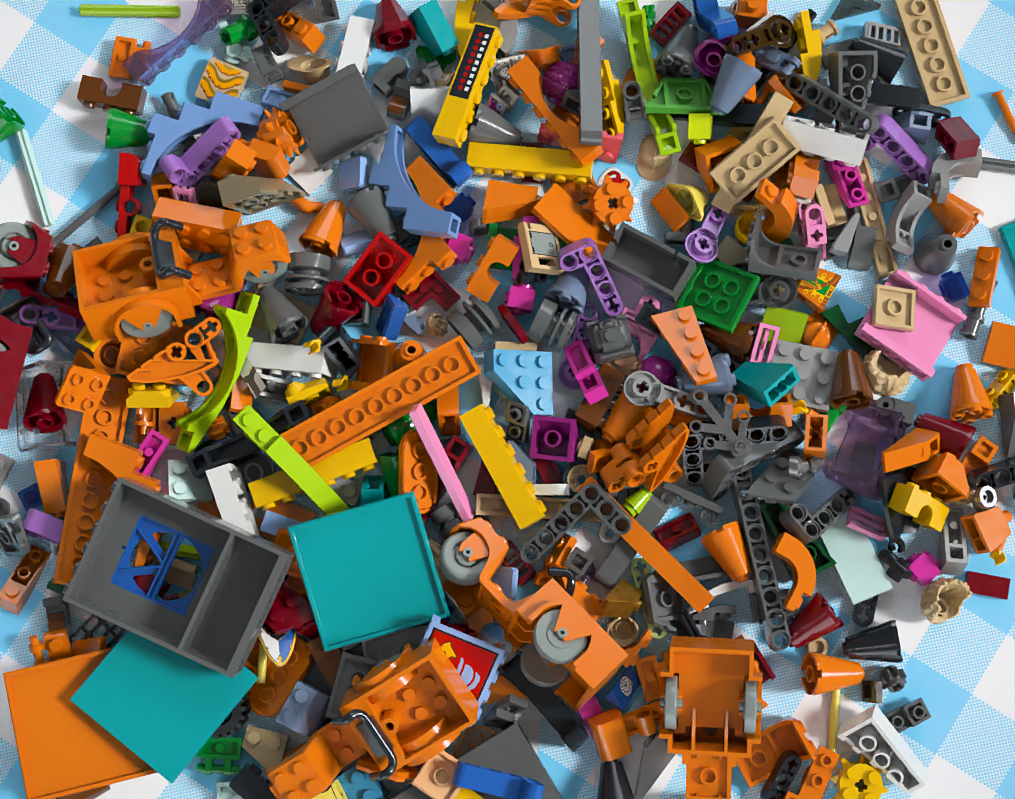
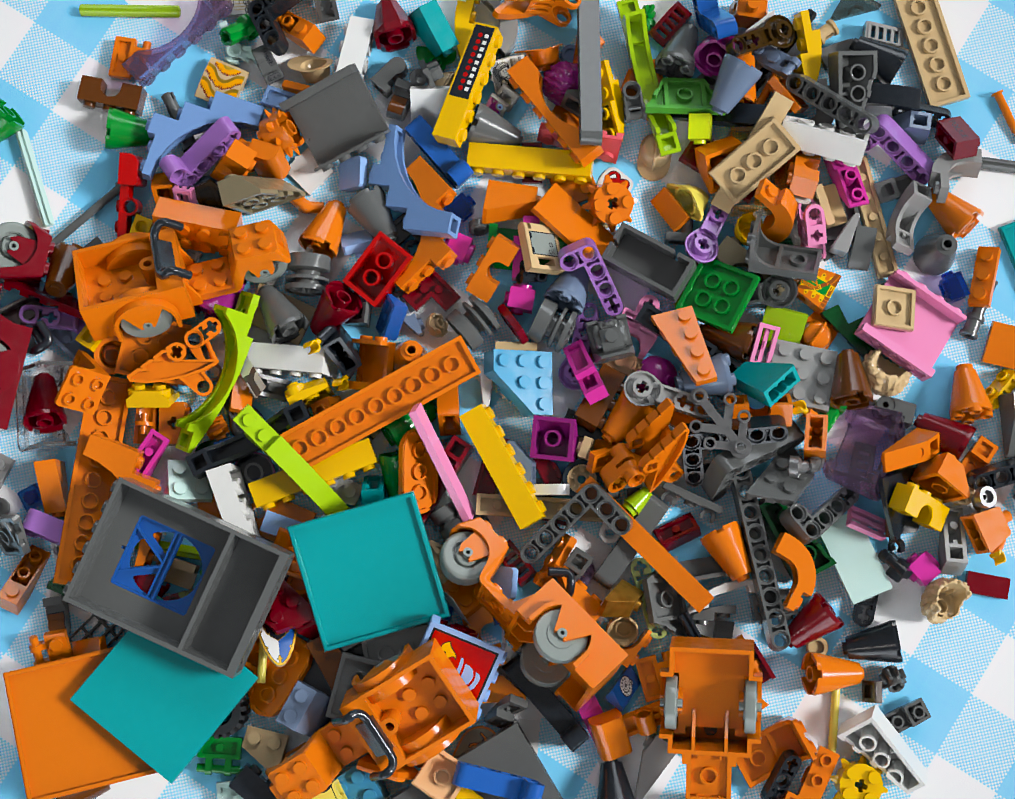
dark grey slope [505,400,530,444] -> none

